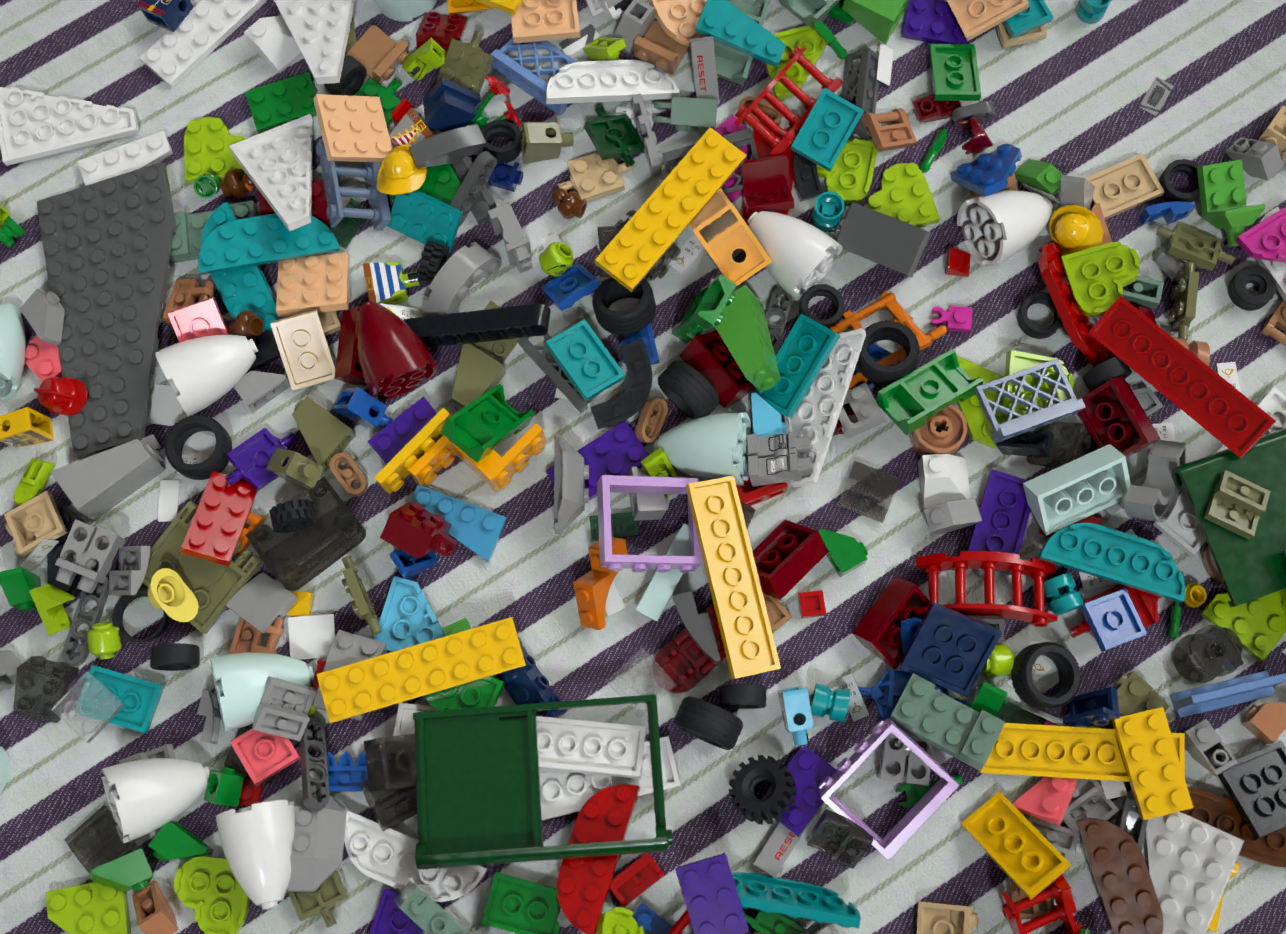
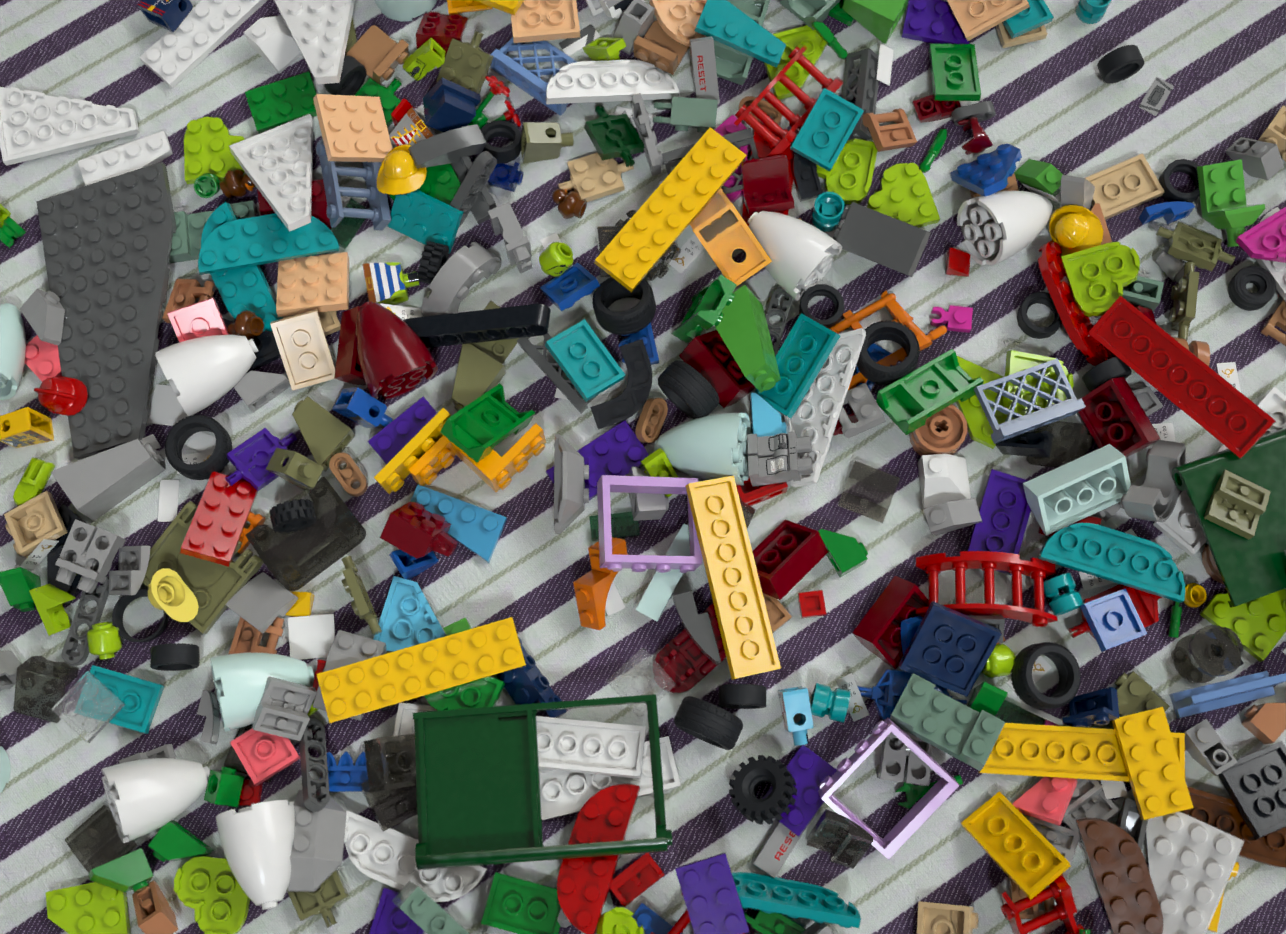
none -> black tyre [1097,45,1145,84]

